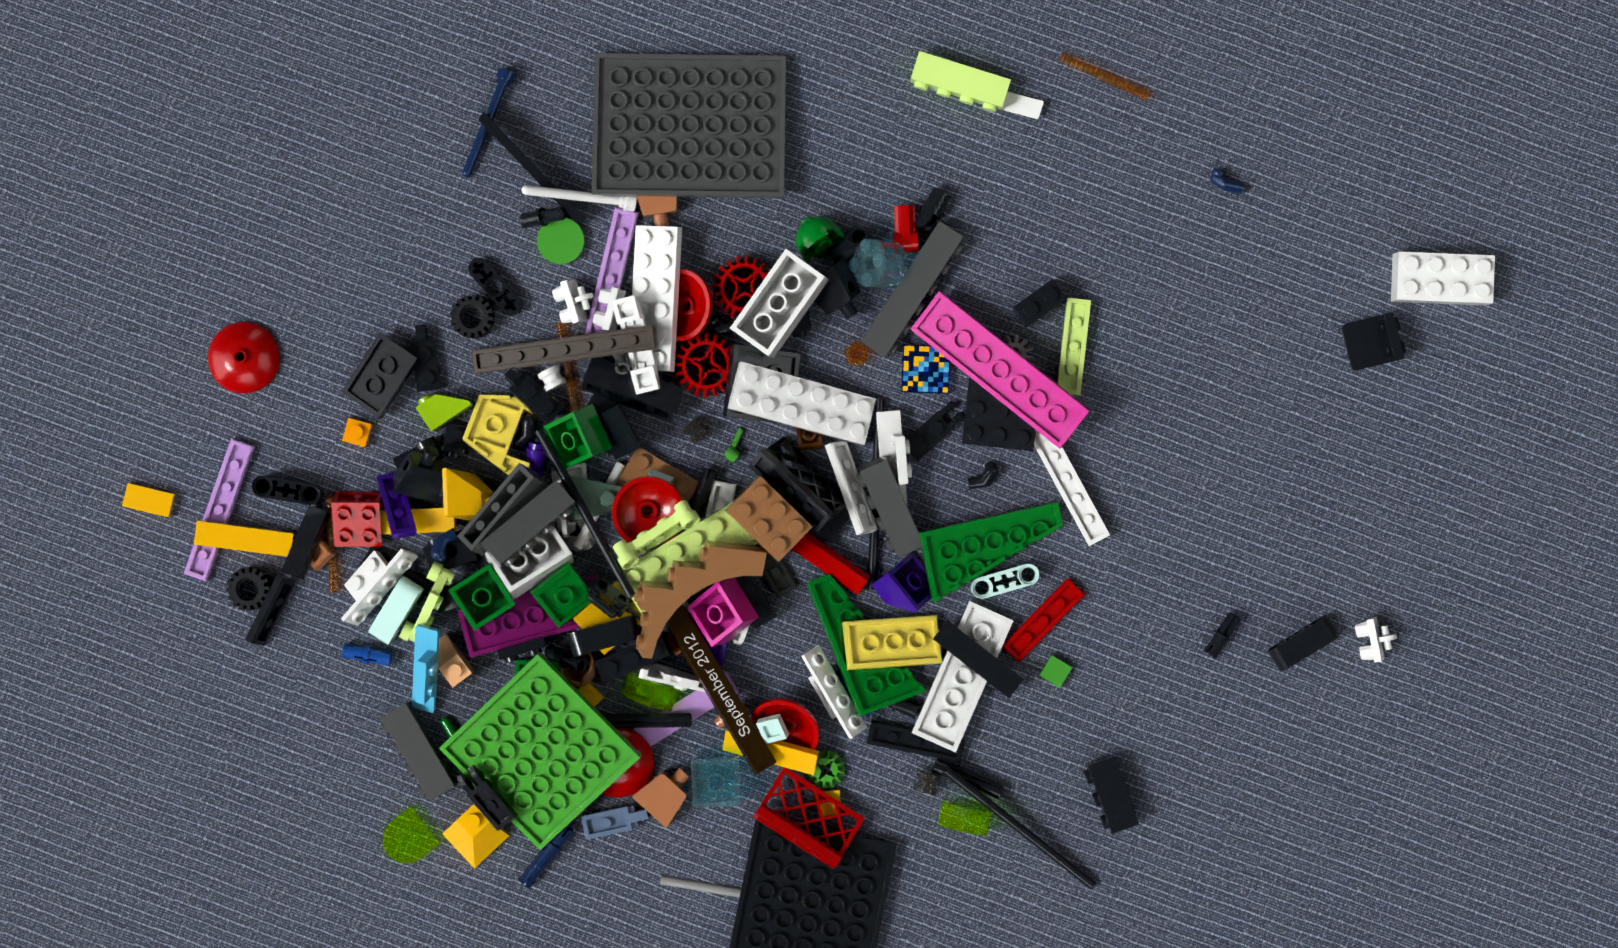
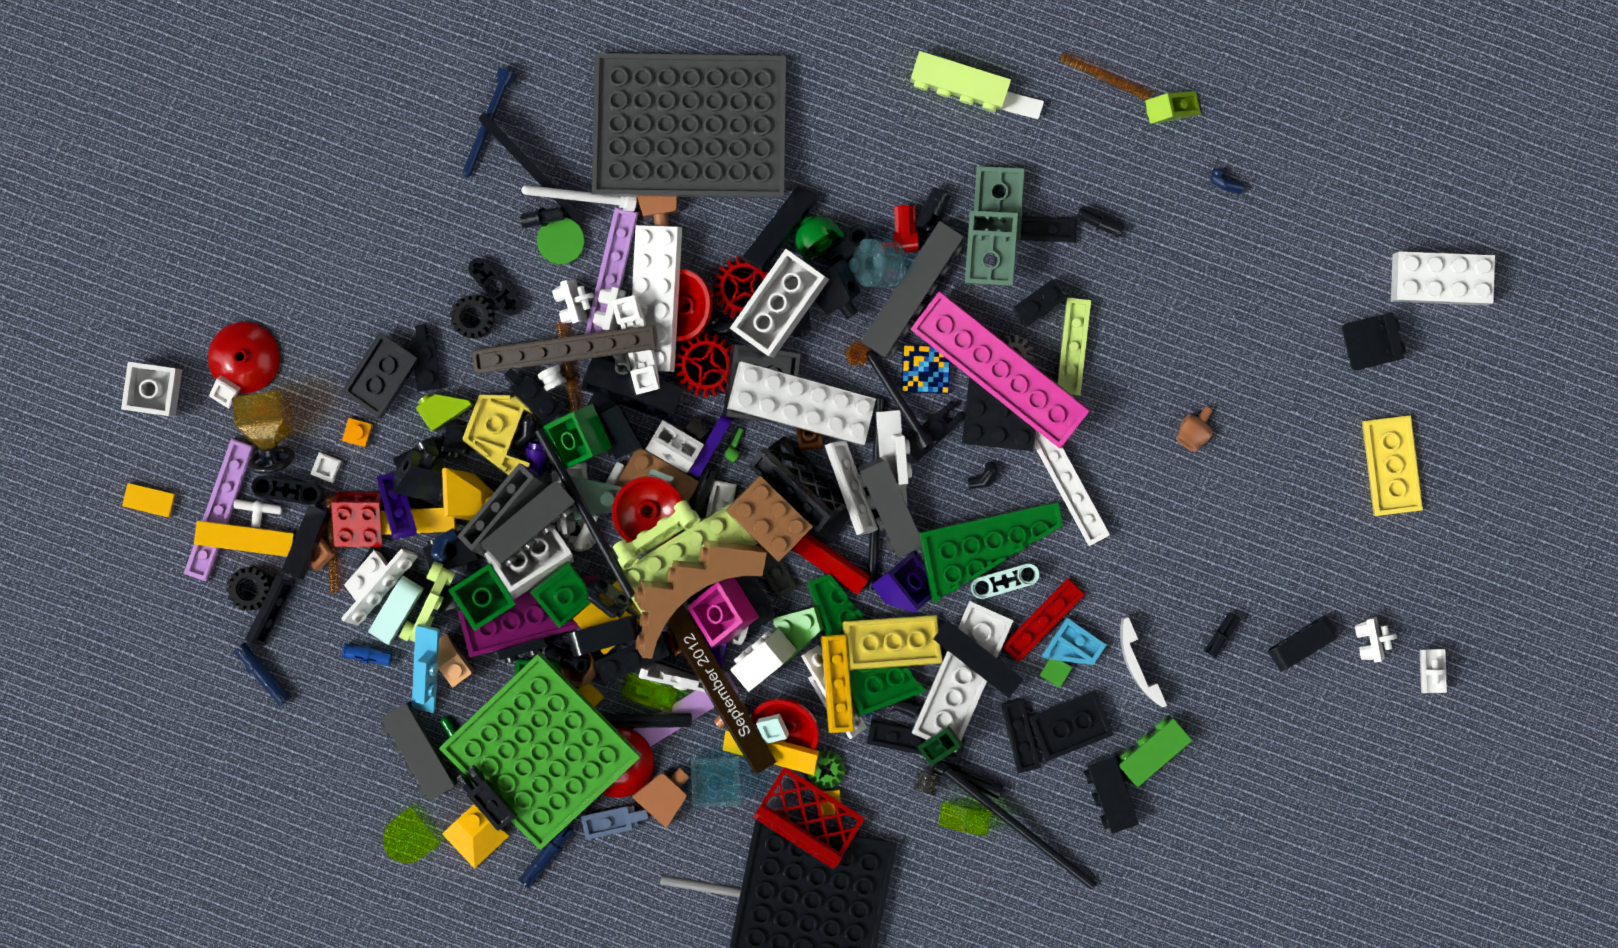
none -> white brick [121,362,182,417]
none -> white tile [209,375,241,409]
none -> clear yellow piece [232,390,295,474]
none -> dark blue pin [233,642,291,707]
none -> white piece [234,499,283,528]
none -> white tile [311,452,342,483]
none -> white brick [646,420,704,473]
none -> dark purple beam [688,413,733,478]
none -> white brick [730,628,797,692]
none -> black tile [742,186,818,271]
none -> bright green wing [773,606,824,663]
none -> yellow tile [821,635,854,733]
none -> black piece [866,351,937,452]
none -> dark green slope [917,725,963,766]
none -> sand green bracket [965,166,1025,286]
none -> black tile [1000,698,1041,774]
none -> black tile [1020,216,1077,243]
none -> black plate [1028,690,1113,761]
none -> medium azure wing [1040,618,1106,665]
none -> black axle [1077,206,1125,238]
none -> bright green brick [1117,717,1192,788]
none -> white slope [1120,616,1167,707]
none -> lime slope [1145,91,1201,124]
none -> nougat piece [1176,407,1213,452]
none -> light yellow tile [1362,415,1423,516]
none -> white hips [1420,649,1447,693]

